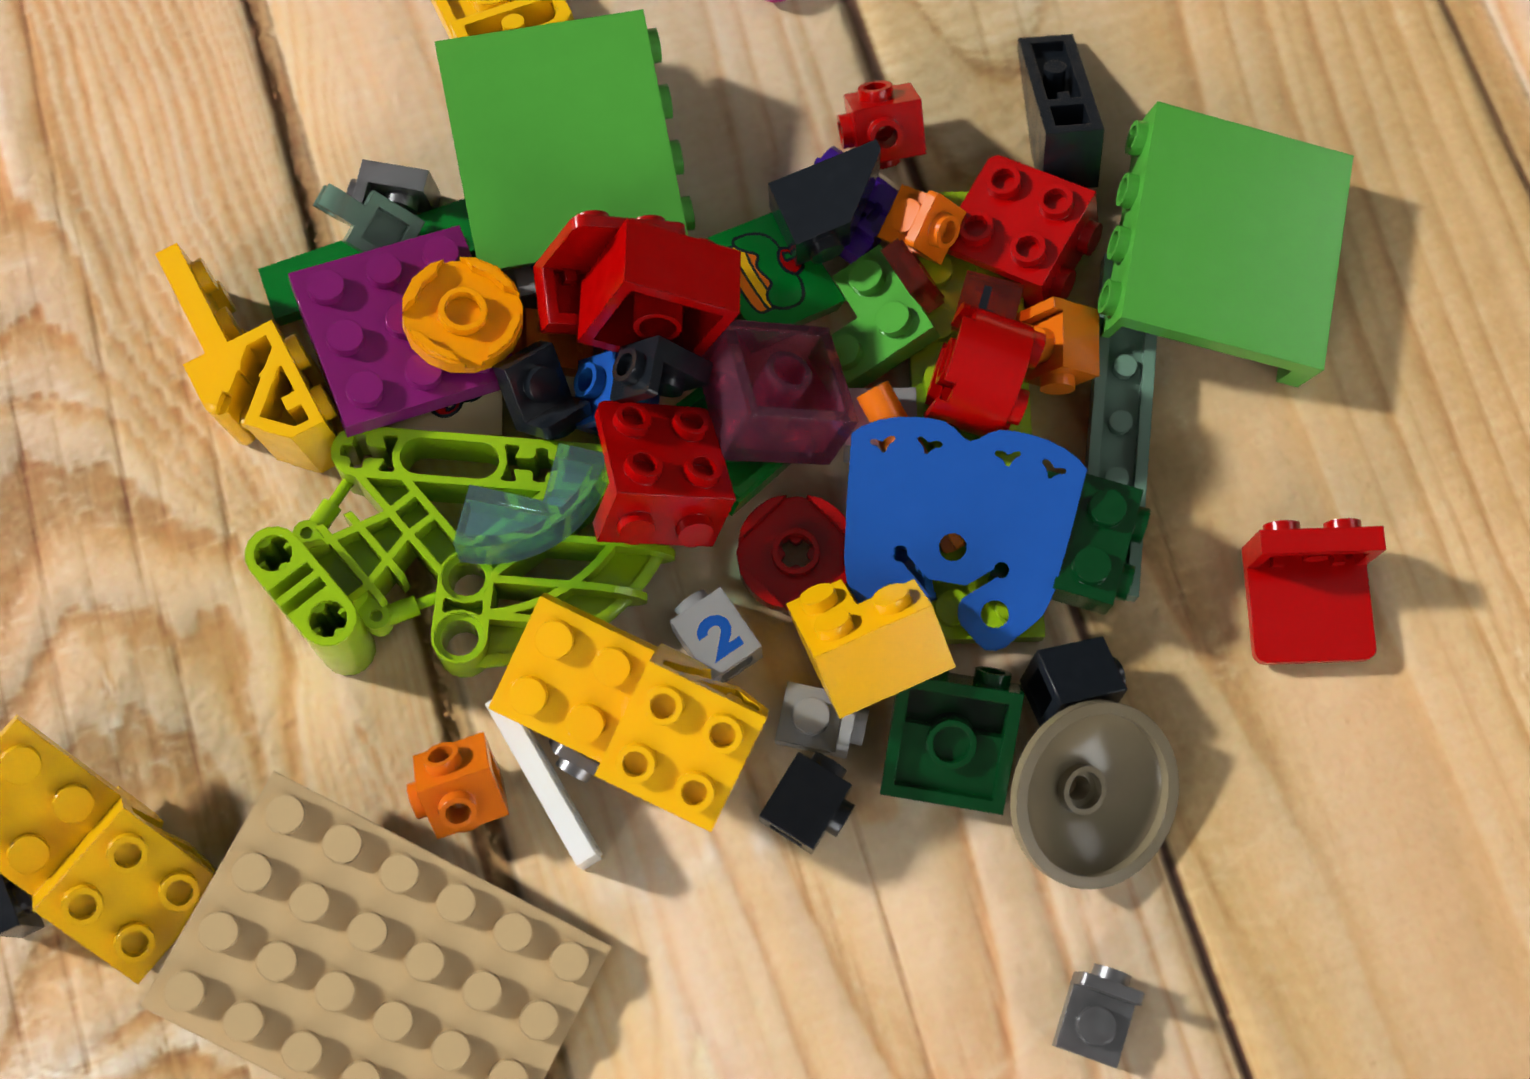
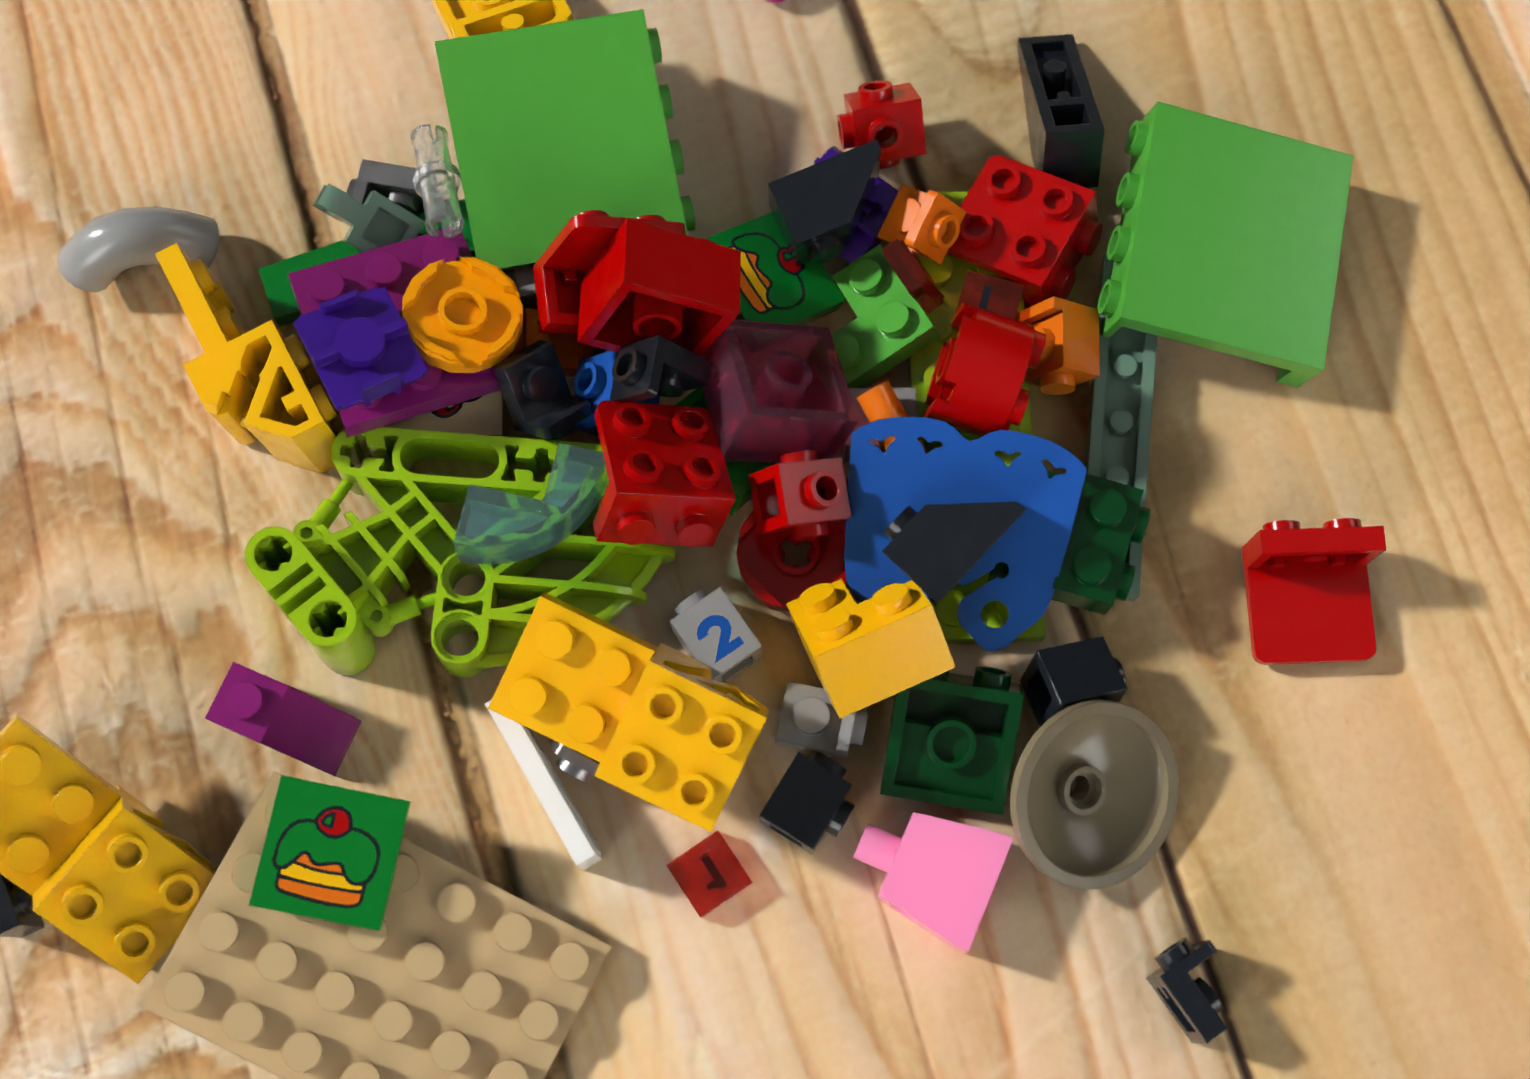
orange brick [407,732,509,840] -> none
flat silver bracket [1052,963,1145,1068] -> none
none -> light grey cylinder [57,206,219,292]
none -> magenta slope [205,662,362,776]
none -> green tile [249,775,411,931]
none -> dark purple piece [293,287,429,410]
none -> clear pin [411,124,464,238]
none -> clear red tile [666,830,753,919]
none -> red brick [748,450,852,541]
none -> bright pink torso [853,813,1014,953]
none -> black slope [882,501,1026,604]
none -> black bracket [1146,937,1228,1043]

